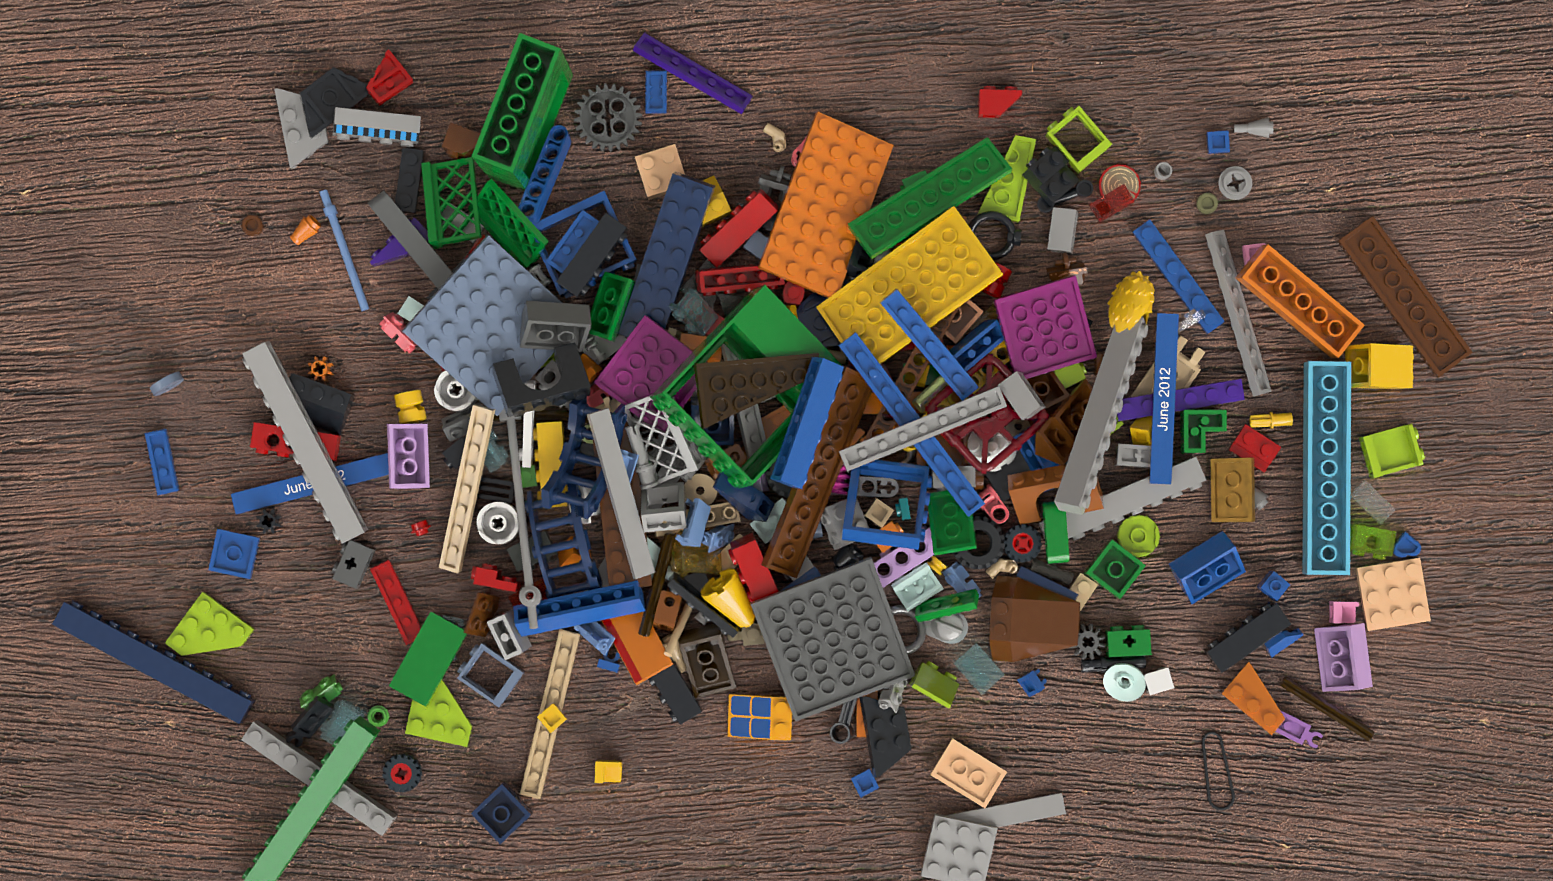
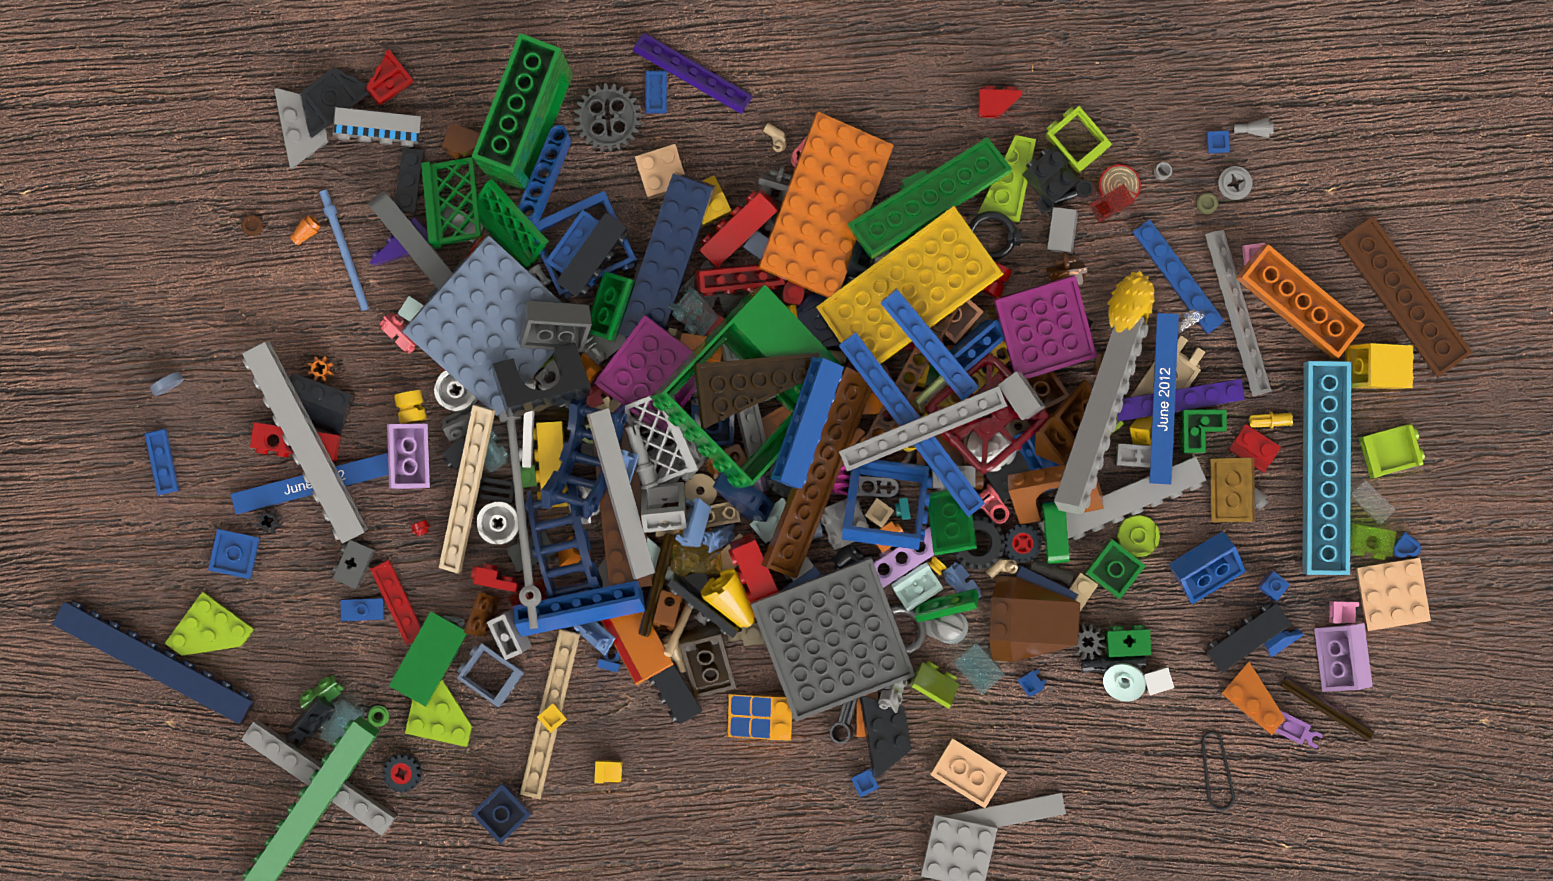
lime brick [1053,362,1087,389] -> none
none -> blue plate [340,598,385,621]

